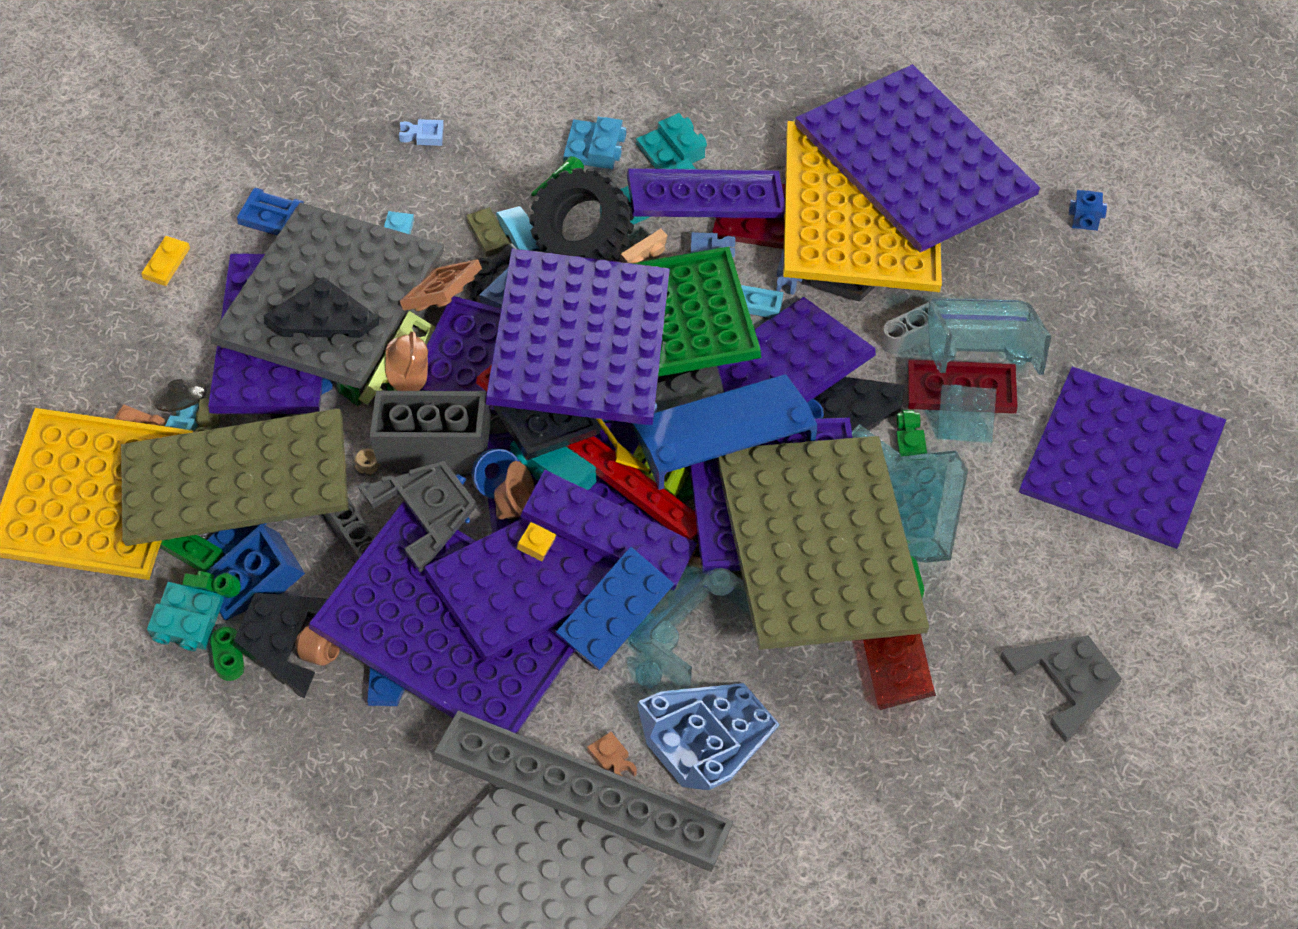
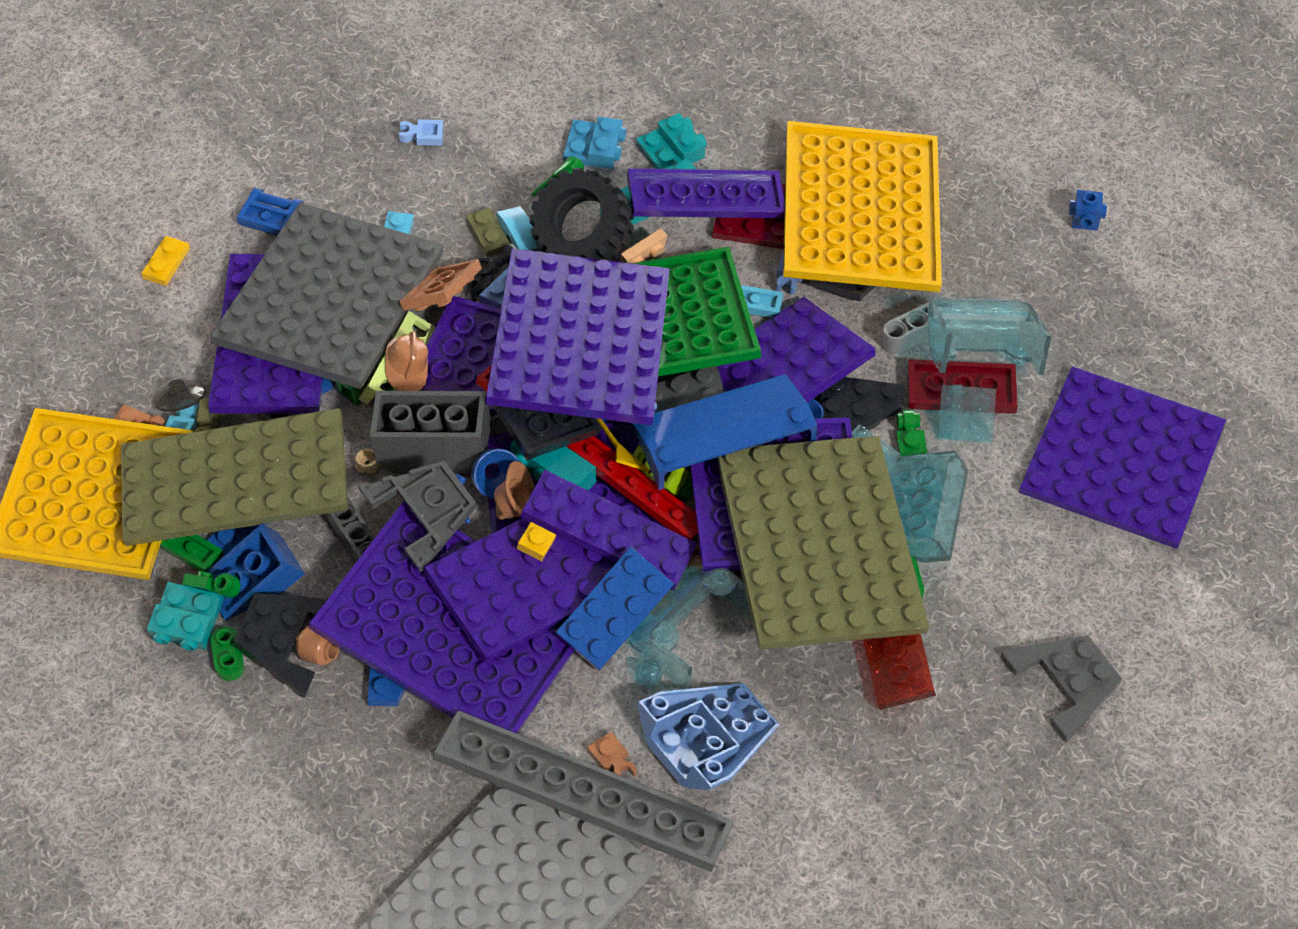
black plate [263,277,379,338] -> none
medium blue plate [691,232,735,257] -> none
dark purple plate [794,64,1040,253] -> none

